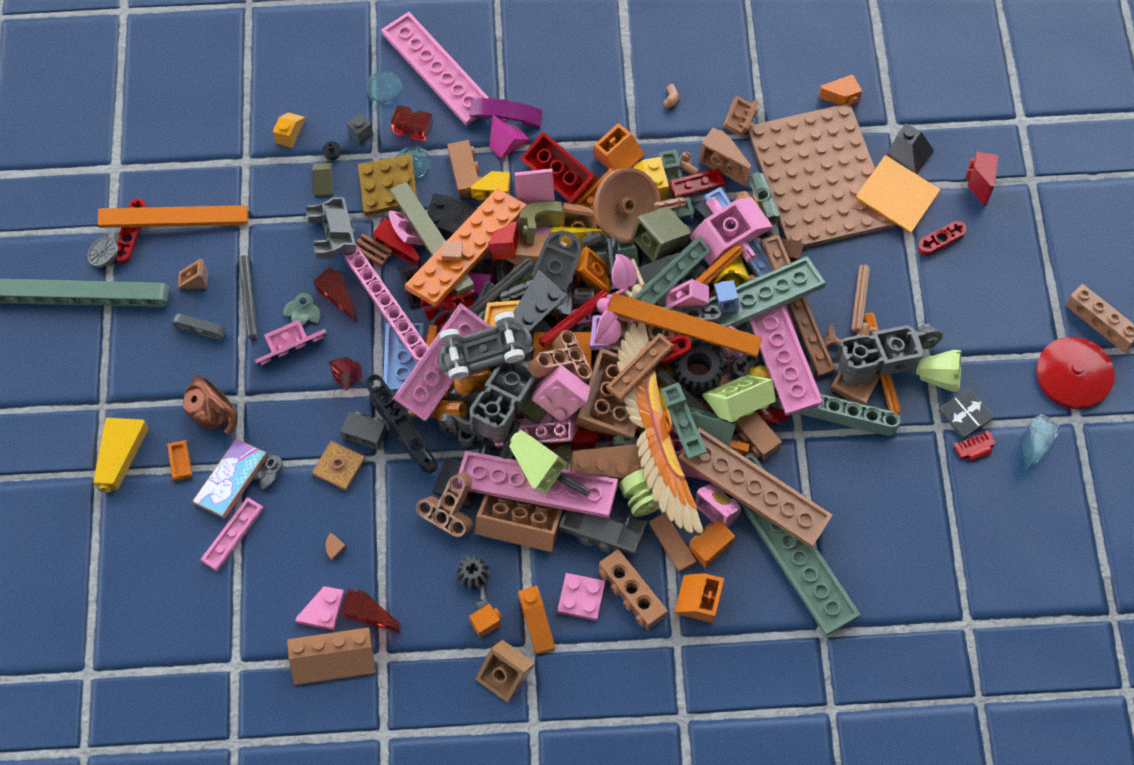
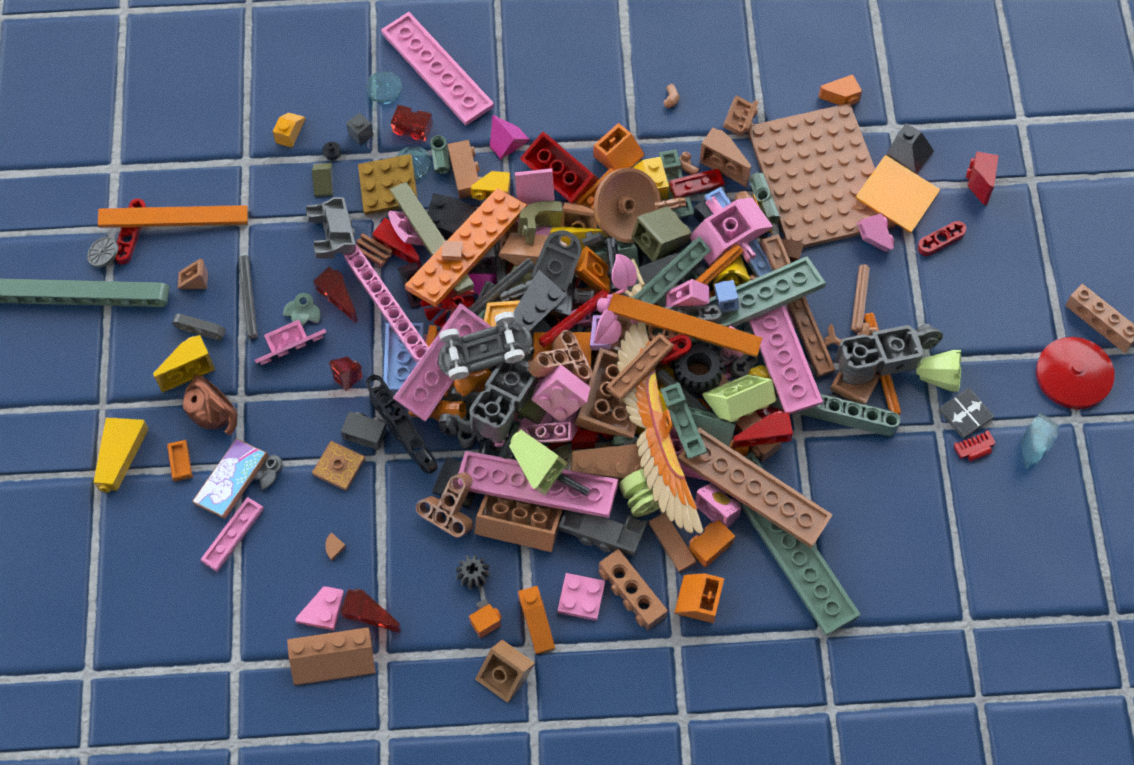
magenta slope [469,98,542,128] -> none
red slope [488,222,520,260] -> none
none -> yellow slope [153,335,215,393]
none -> sand green piece [430,135,450,174]
none -> red slope [732,411,793,448]
none -> bright pink slope [857,213,894,252]

